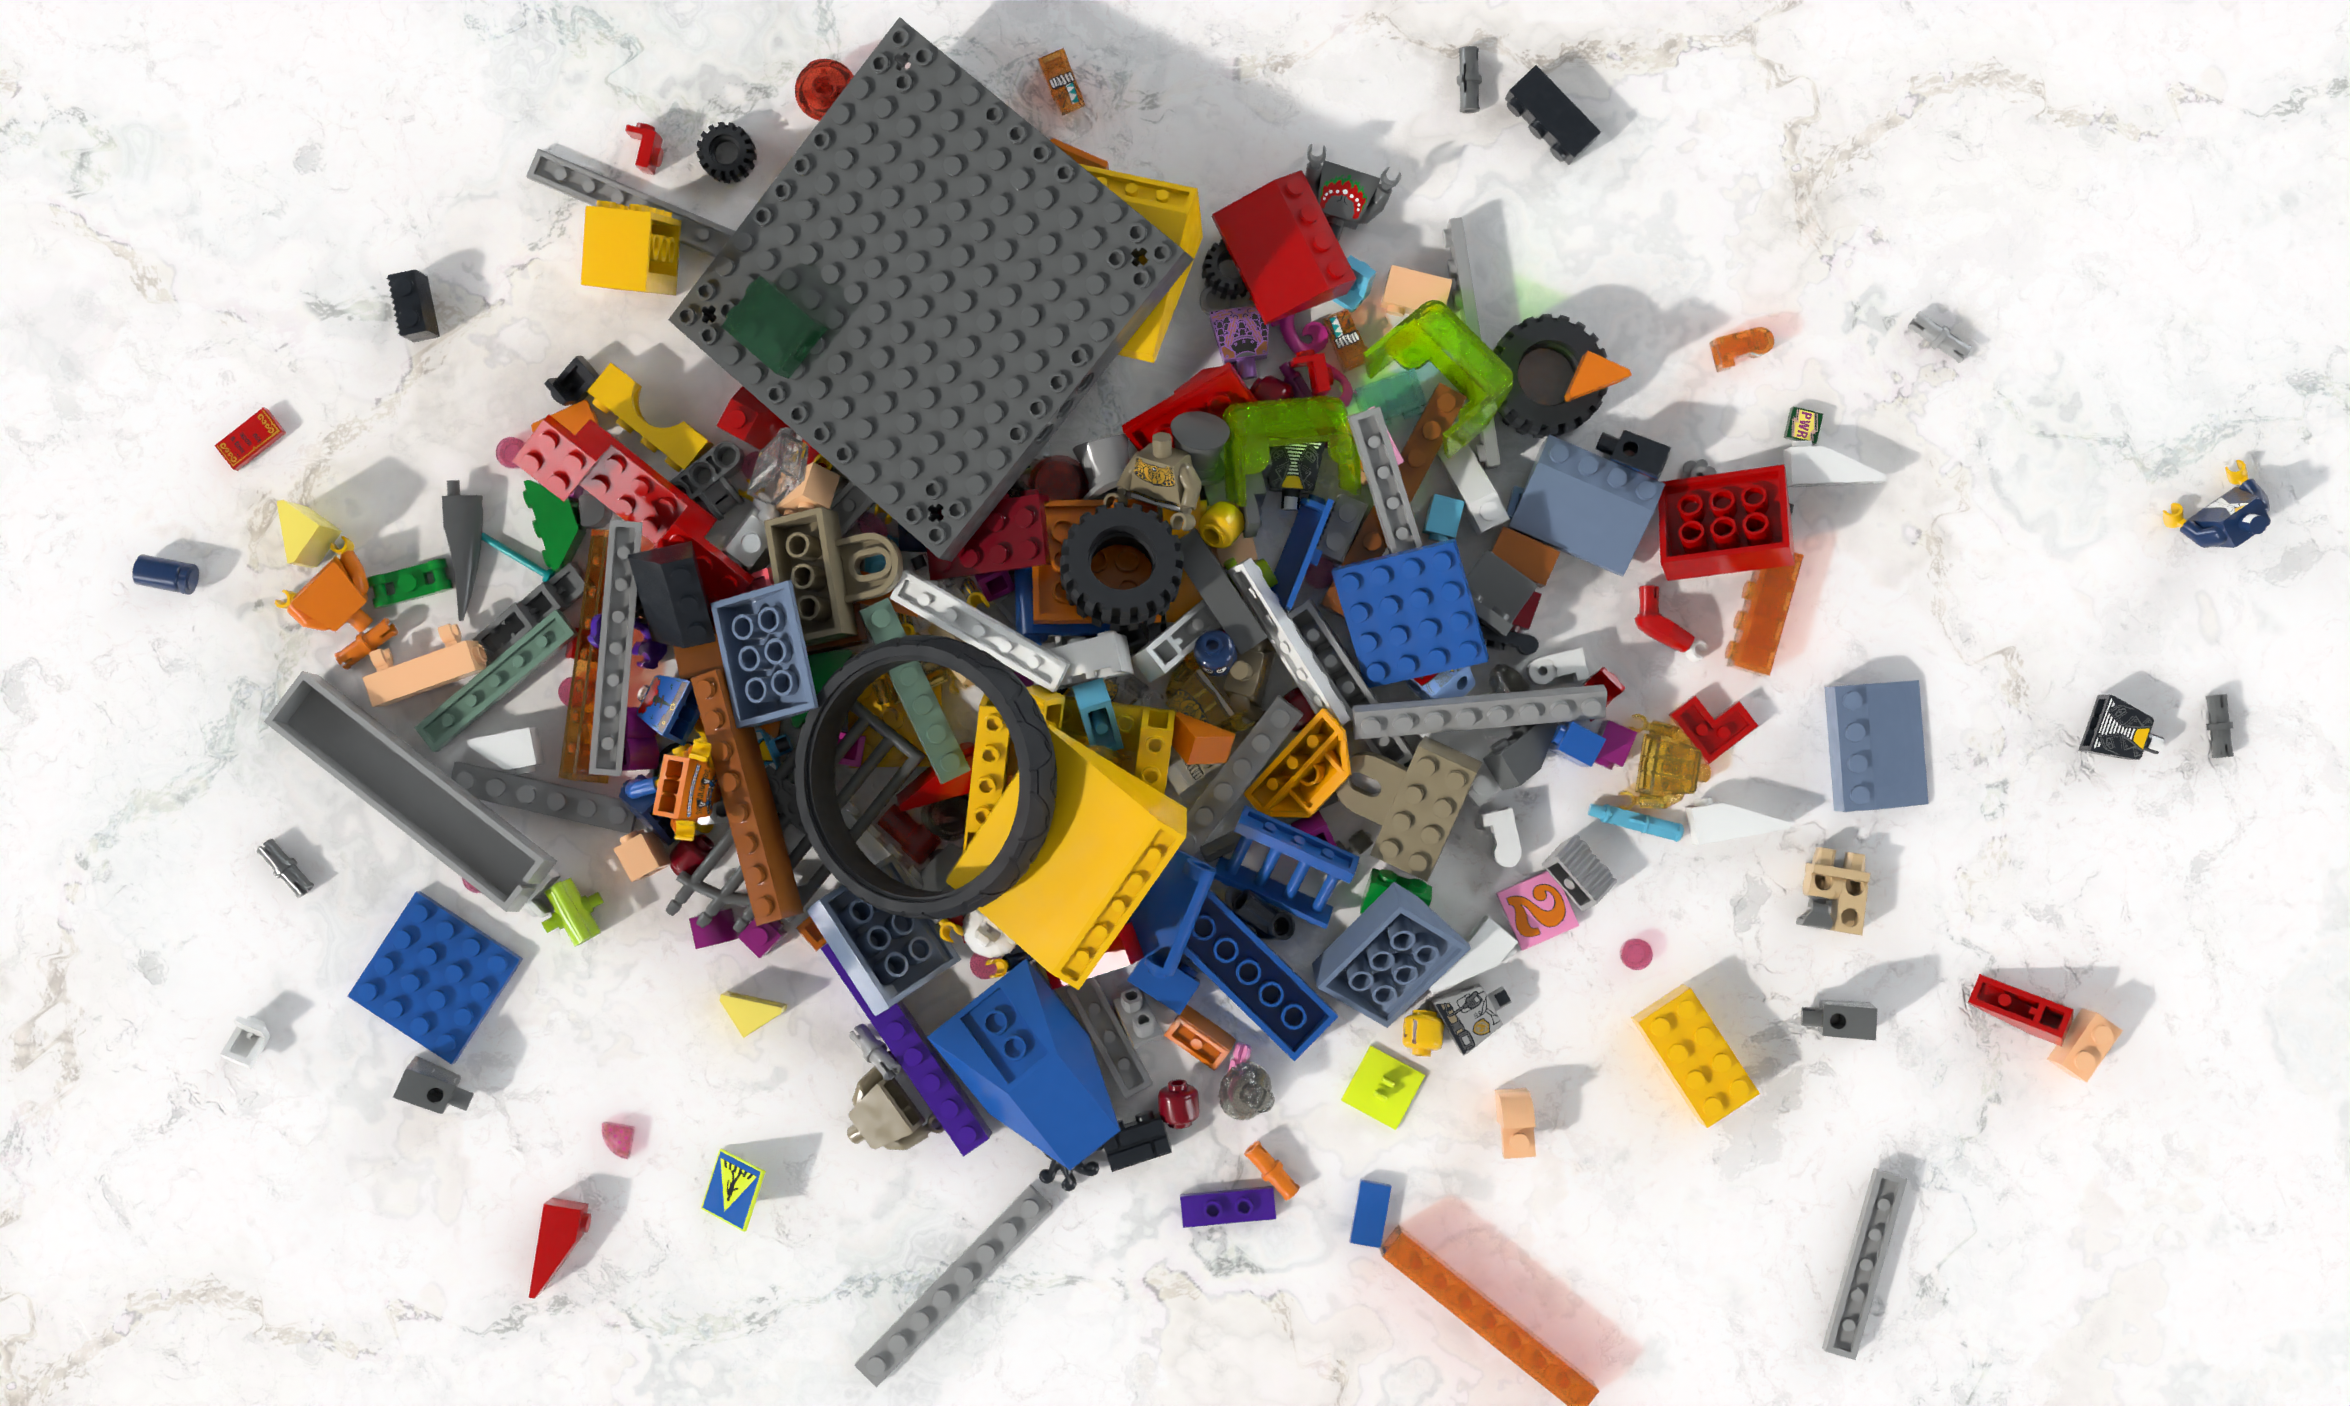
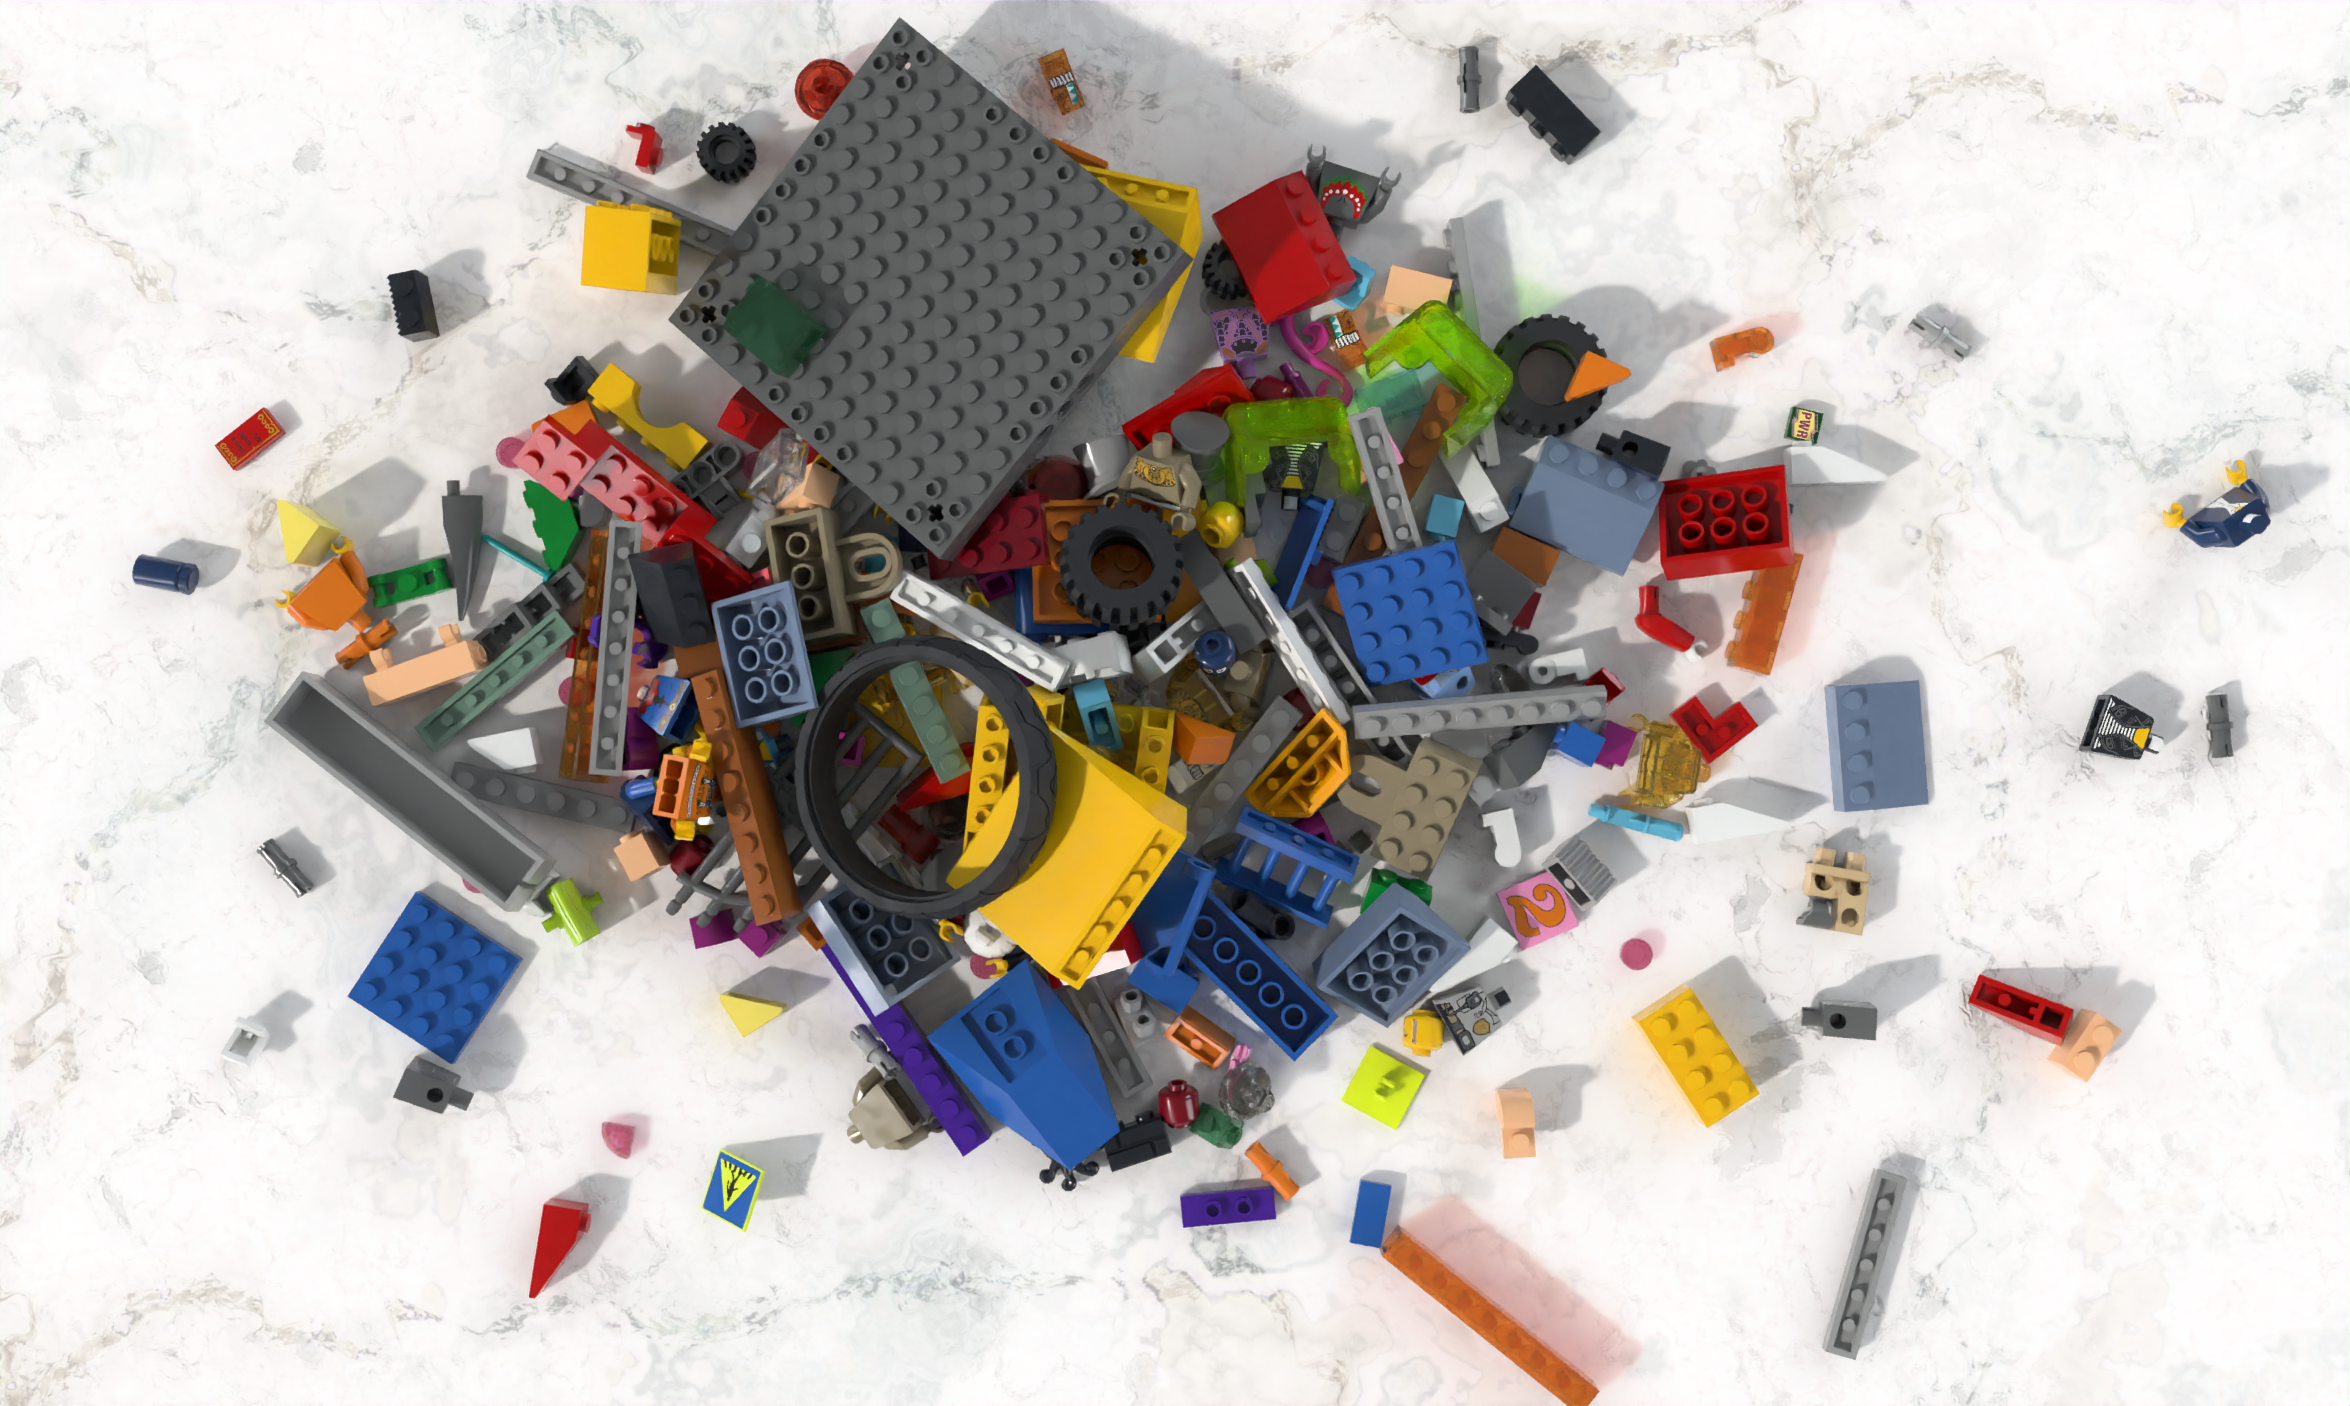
light grey plate [854,1184,1052,1388] -> none
clear pink tile [858,512,888,537] -> none
red bracket [1289,349,1334,397] -> none
none -> clear green bracket [1189,1102,1245,1149]

